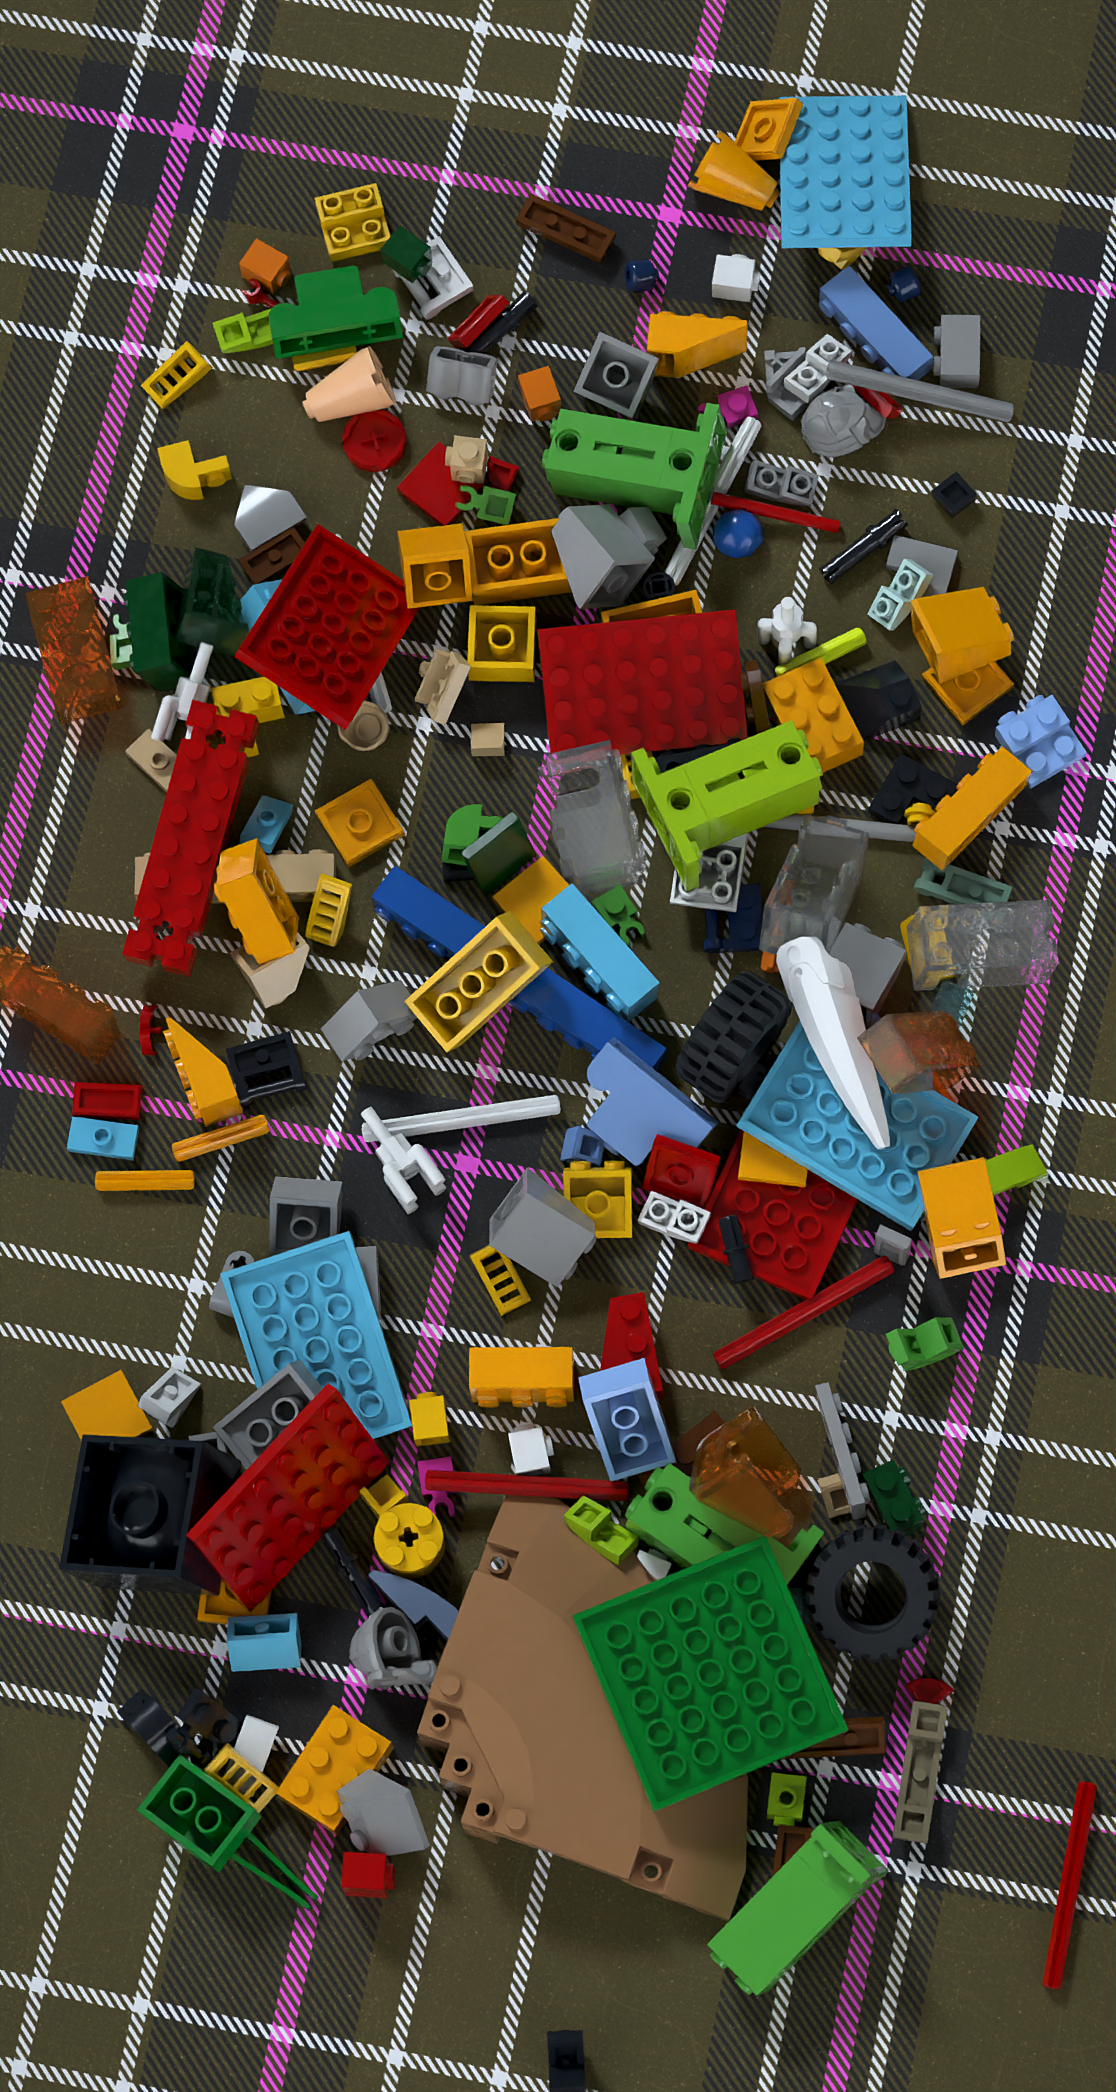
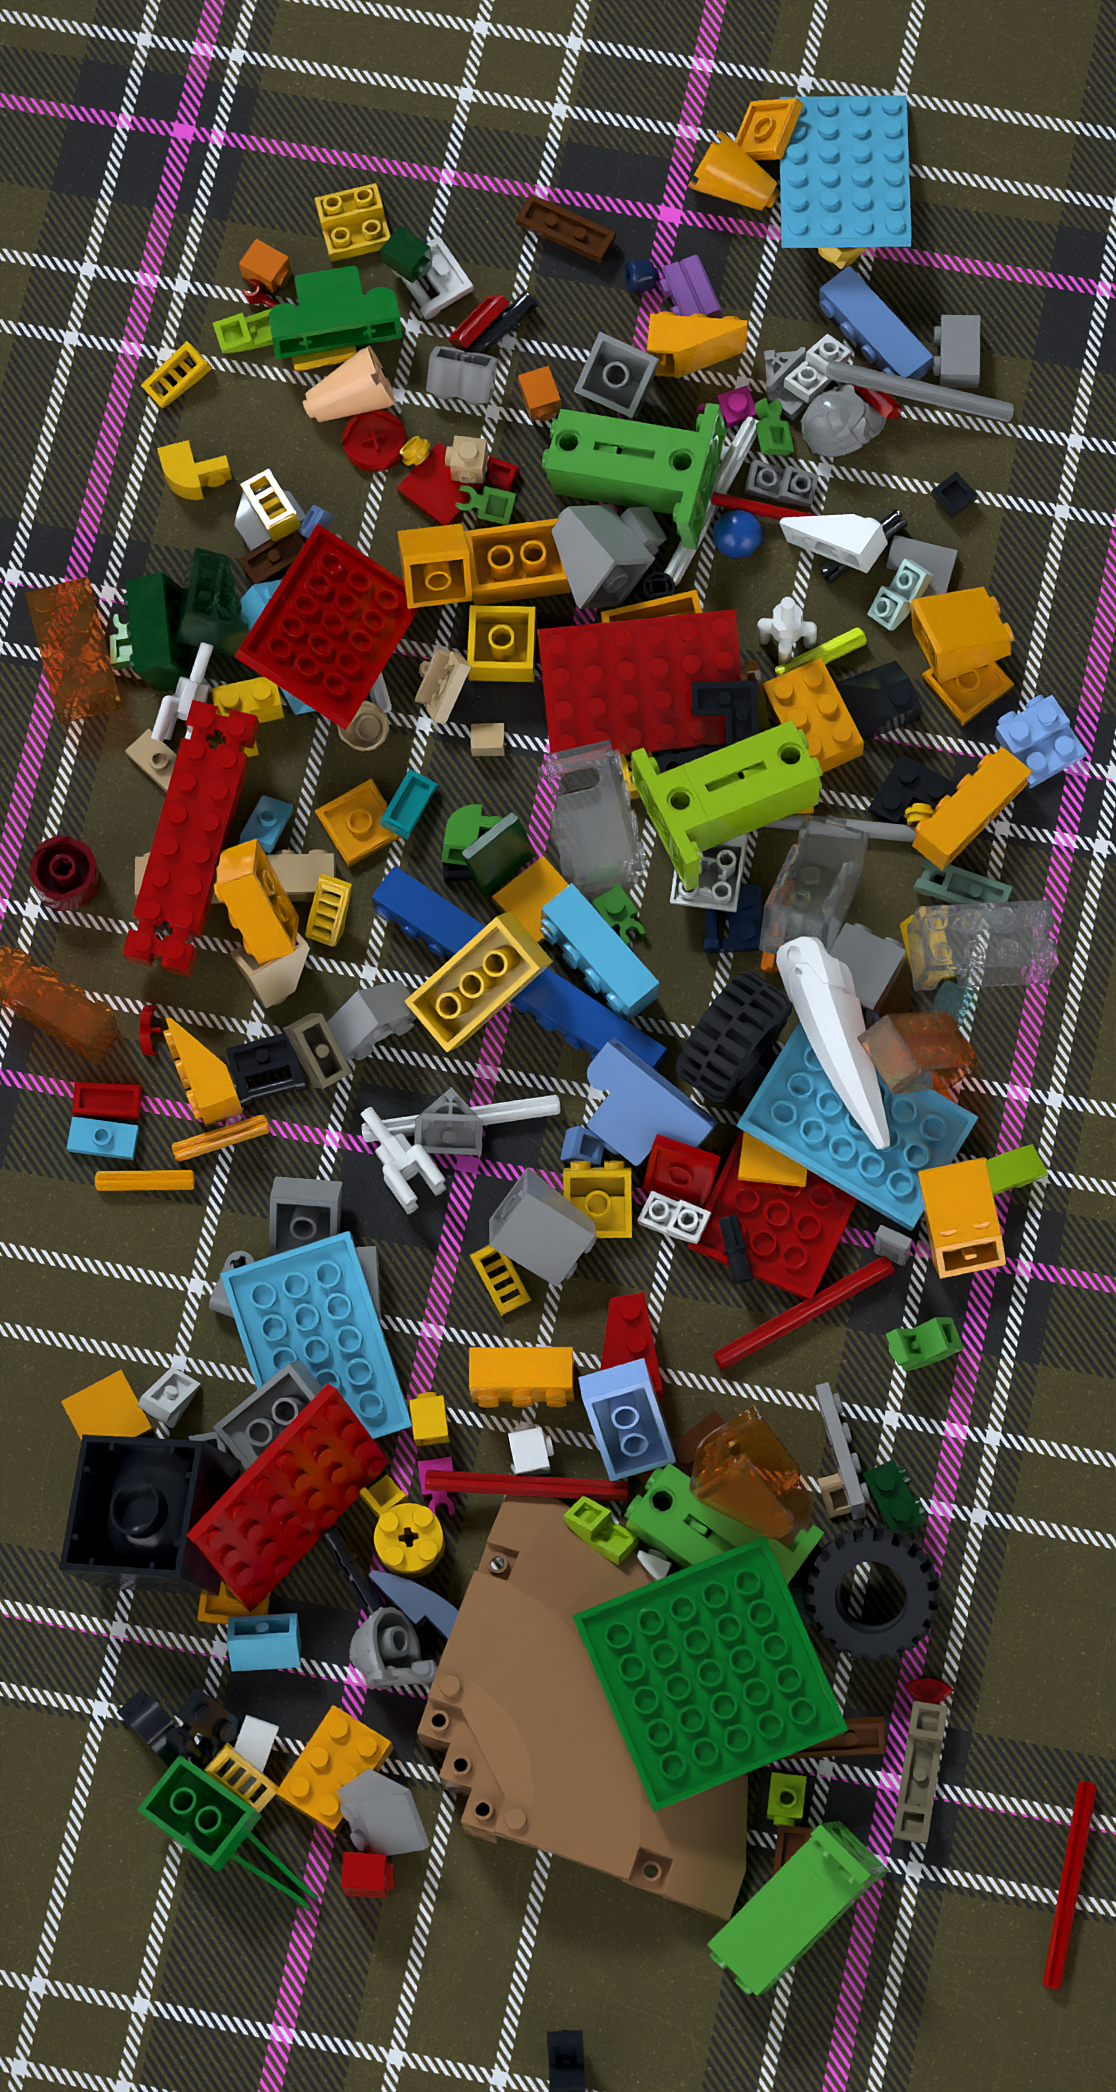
white brick [712,254,760,302] -> none
dark blue piece [886,266,921,302] -> none
none -> dark red brick [29,835,100,912]
none -> yellow slope [240,469,301,541]
none -> dark tan brick [283,1013,352,1089]
none -> medium blue slope [298,504,334,539]
none -> teal tile [378,769,439,840]
none -> yellow plate [400,436,430,466]
none -> light grey slope [414,1087,483,1155]
none -> medium lavender brick [659,255,722,319]
none -> black plate [691,681,759,747]
none -> bright green plate [755,398,794,456]
none -> white slope [779,514,888,573]

